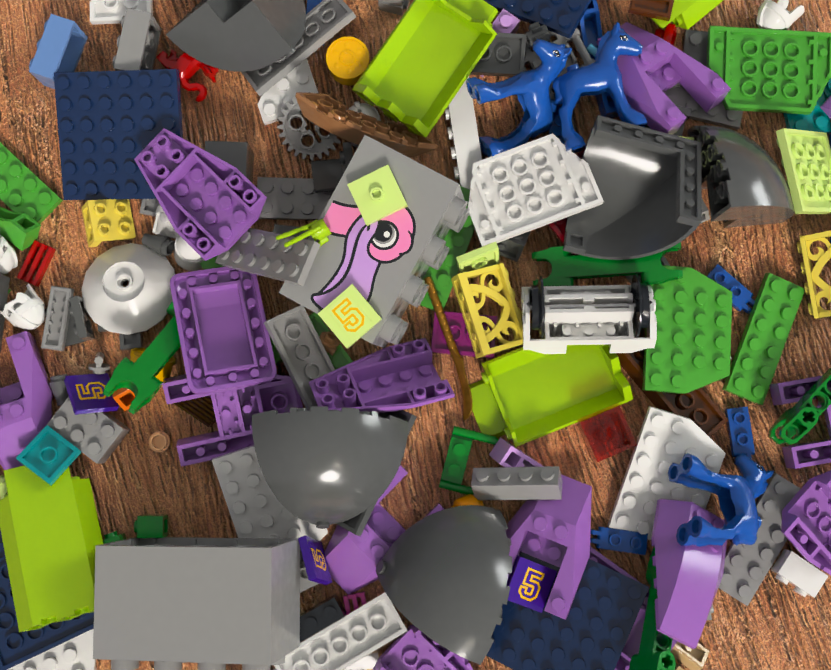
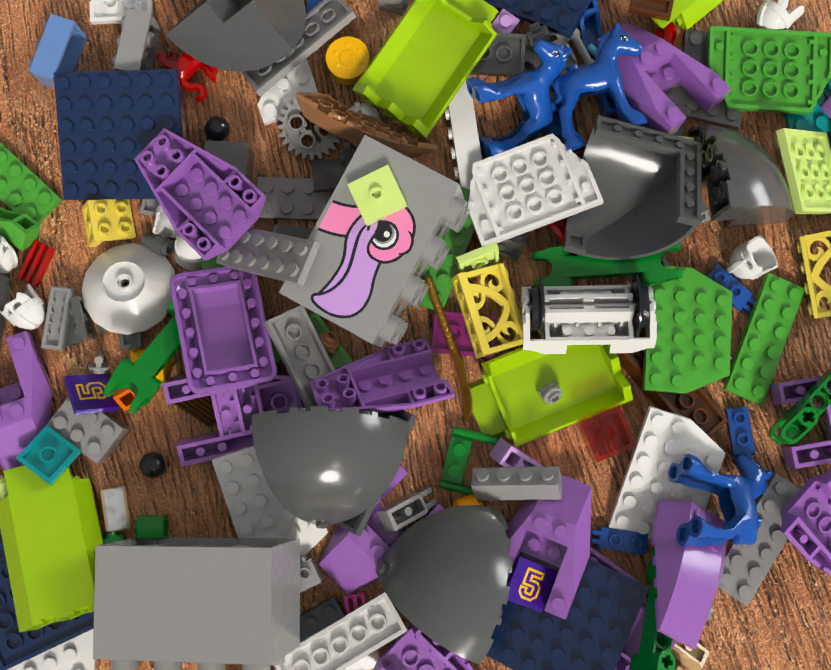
dark grey cone [49,374,69,406] -> none
light nougat plate [149,431,170,452] -> none
lime plant [276,219,332,248] -> none
dark purple tile [298,535,333,585] -> none
yellowish green tile [318,284,382,349] -> none
white brick [771,549,828,598] -> none
none -> flat silver slope [100,486,132,533]
none -> black piece [139,451,166,479]
none -> black piece [204,116,230,141]
none -> light grey hinge [376,487,438,531]
none -> light grey plate [537,380,562,404]
none -> white helmet [727,236,778,280]

